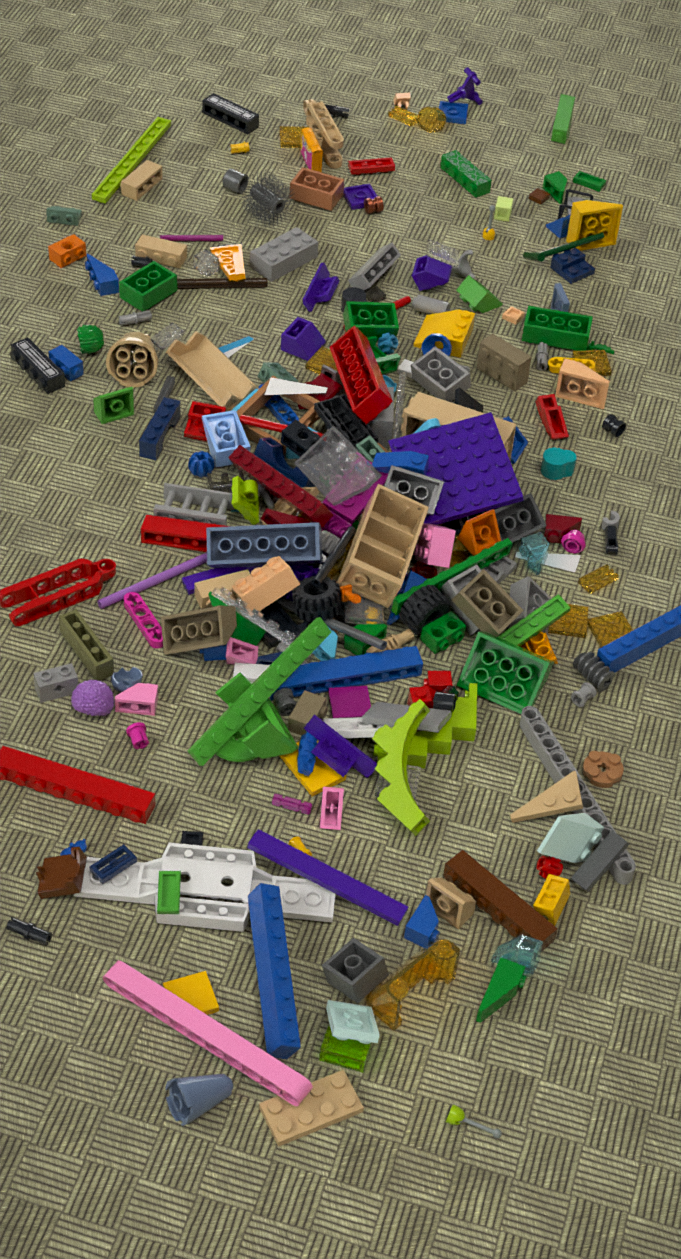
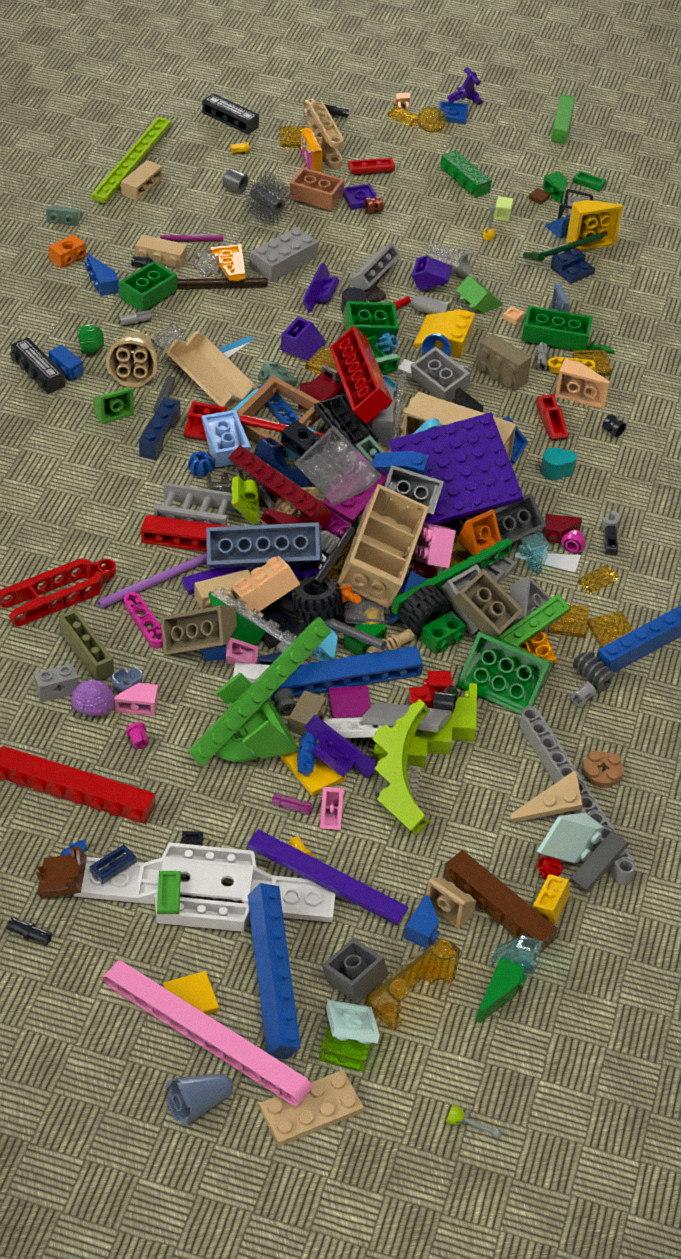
white sticker [265,378,327,395] -> none

